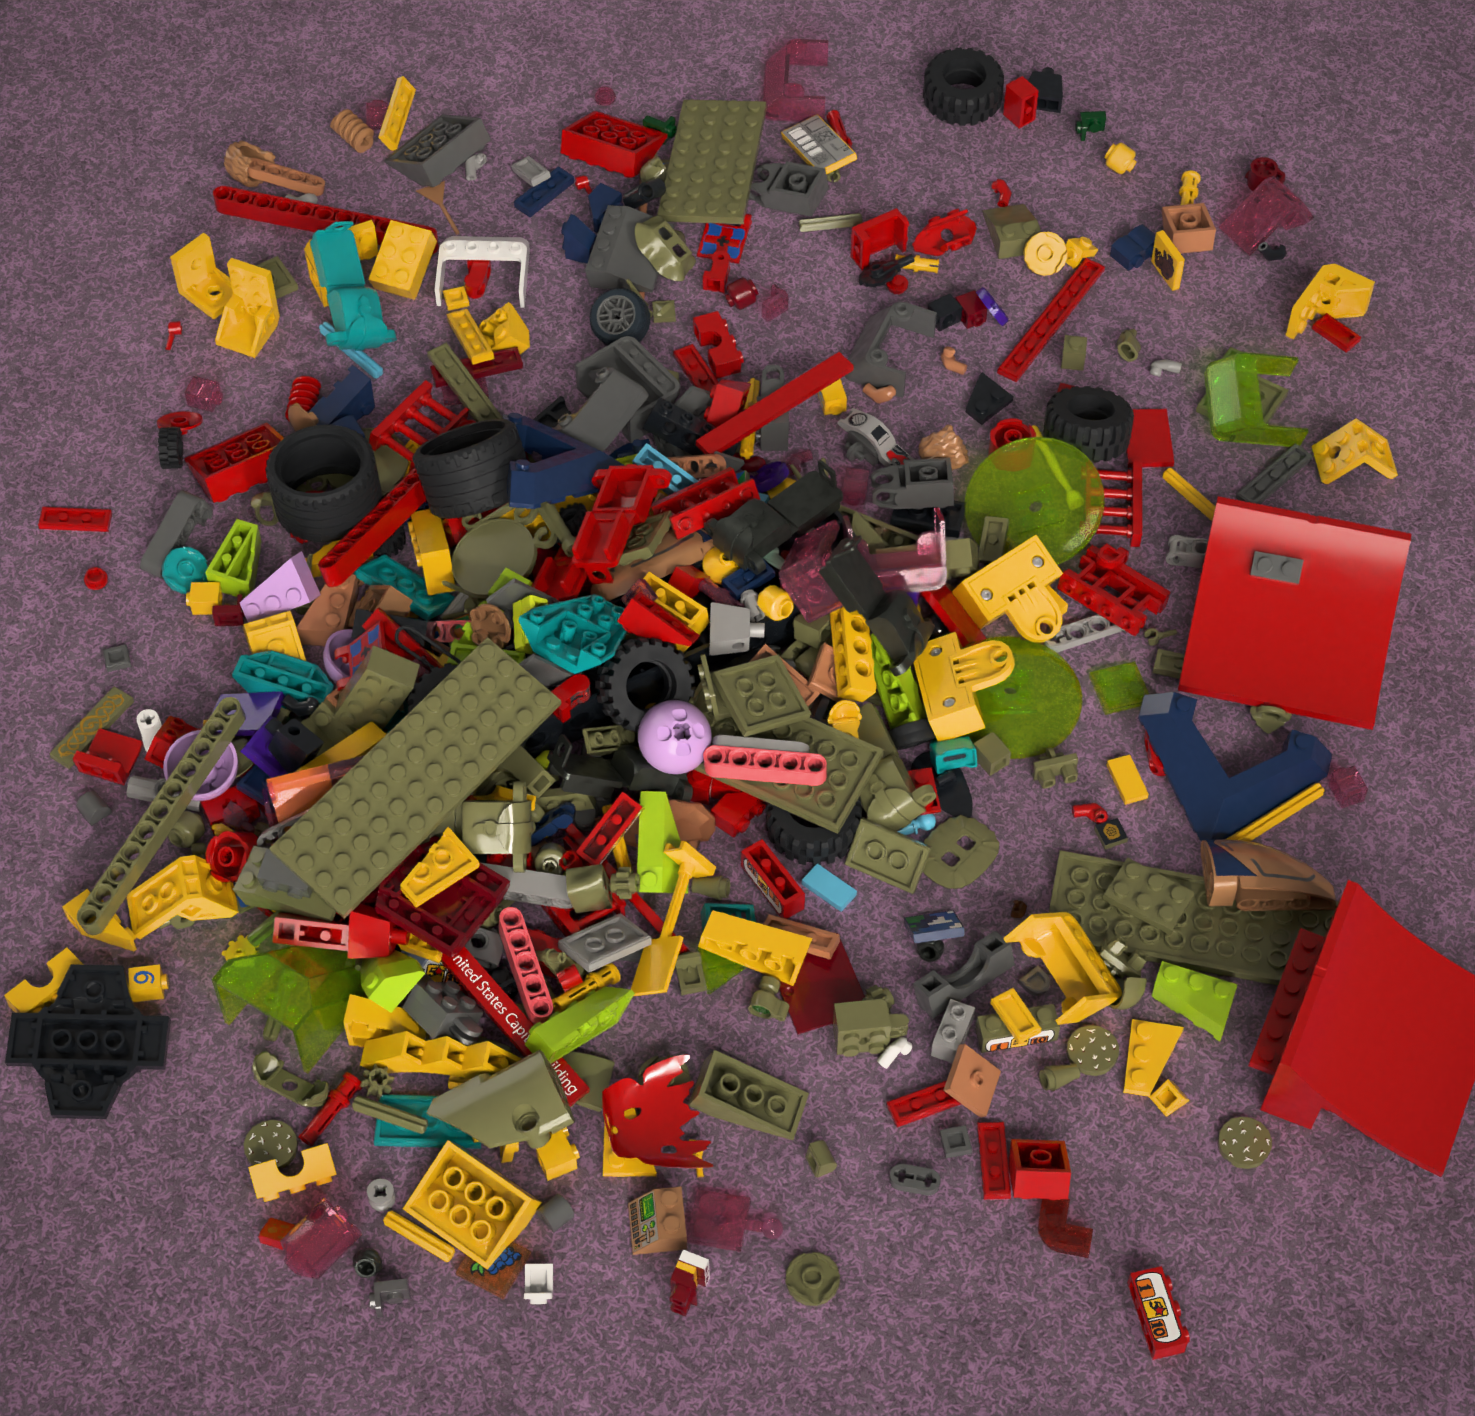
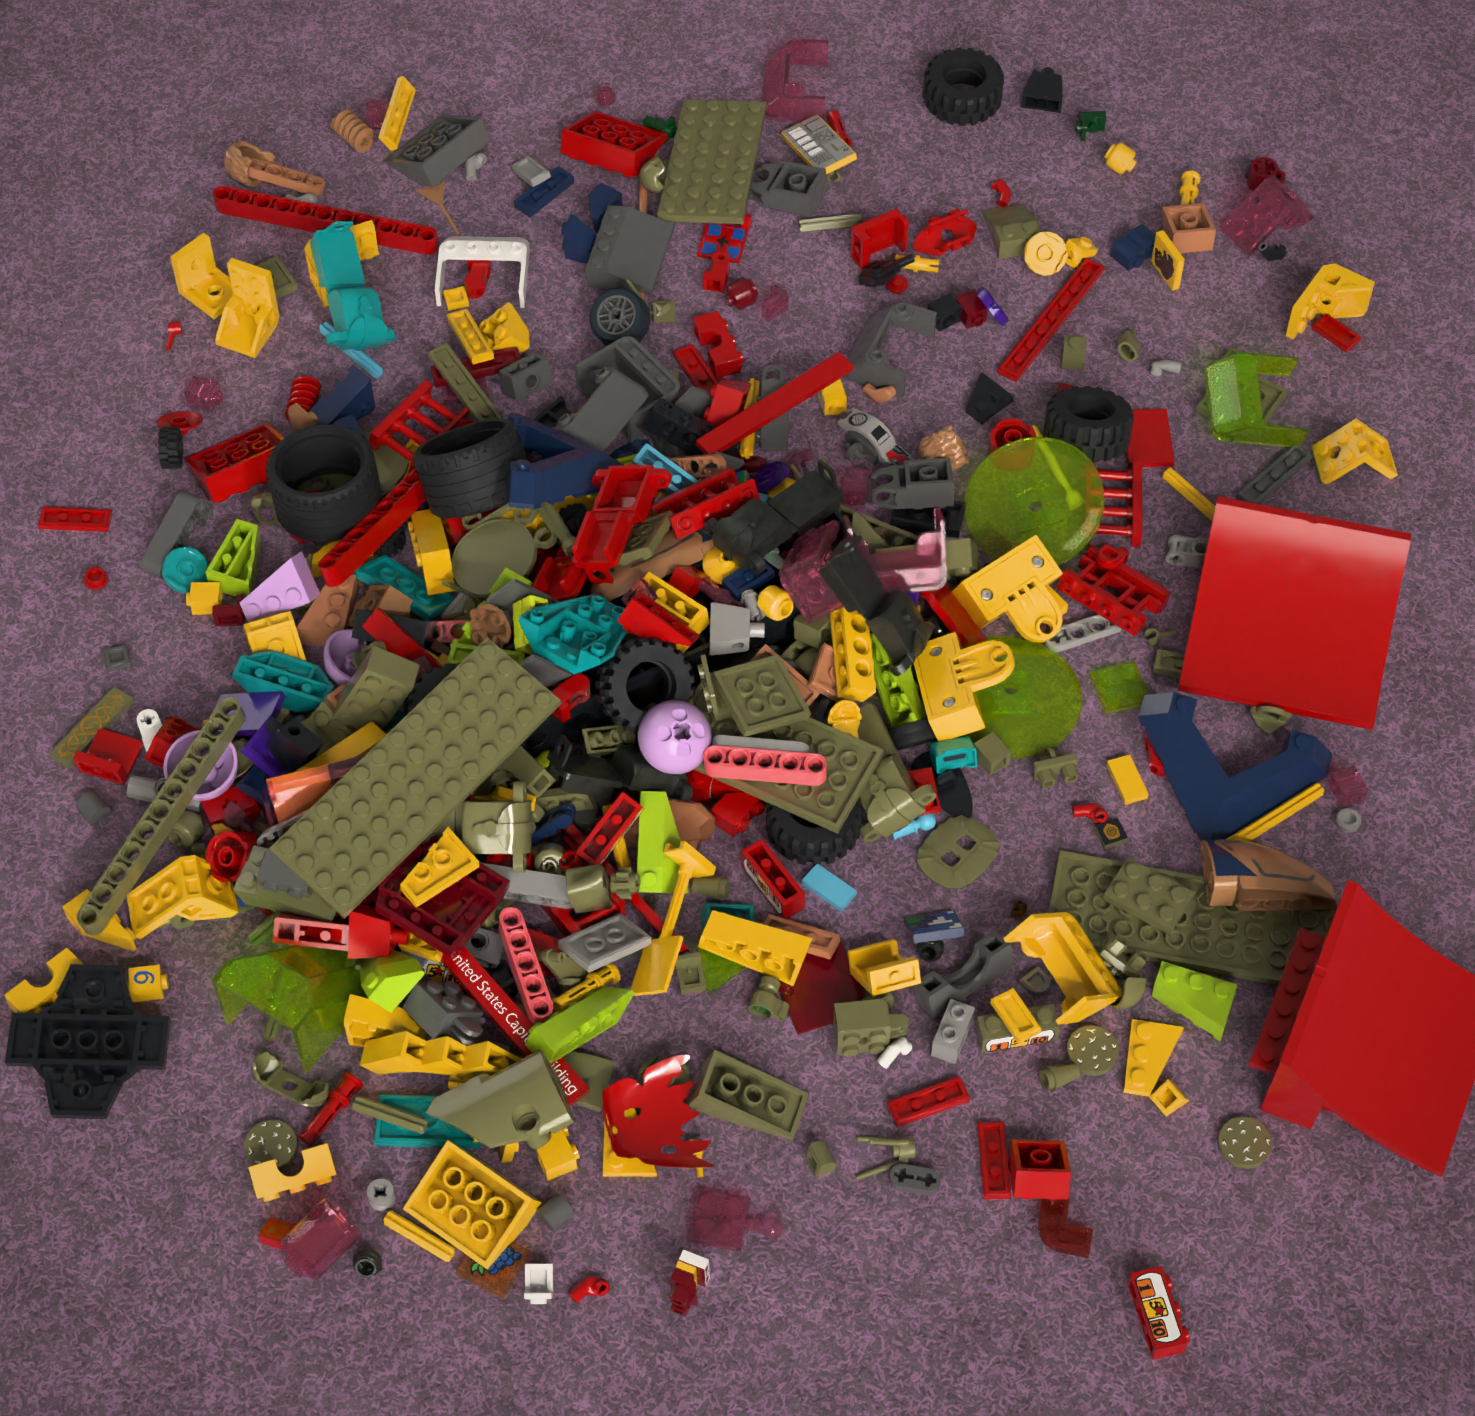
yellow piece [222,935,260,967] -> none
black arm [281,694,319,716] -> none
red flag [334,621,386,691] -> none
olive gear [360,1064,394,1100] -> none
yellow brick [368,220,437,300] -> none
flat silver bracket [369,1278,410,1318] -> none
black piece [395,625,462,669] -> none
red hose [555,964,583,992] -> none
red hand [575,176,592,194] -> none
black piece [623,178,666,209] -> none
medium nougat slope [628,1187,687,1255] -> none
olive piece [635,216,696,281] -> none
olive tile [785,1252,840,1306] -> none
olive tile [844,817,932,894] -> none
dark grey plate [939,1125,972,1159] -> none
nougat arm [941,346,967,375] -> none
nougat plate [944,1044,1001,1117] -> none
olive plate [978,516,1010,564] -> none
red brick [1003,76,1039,129] -> none
dark grey plate [1250,551,1304,584] -> none
none -> dark grey brick [499,352,553,401]
none -> red arm [568,1277,610,1304]
none -> yellow panel [848,939,921,996]
none -> olive plant [856,1136,916,1180]
none -> light grey tile [1335,808,1361,833]

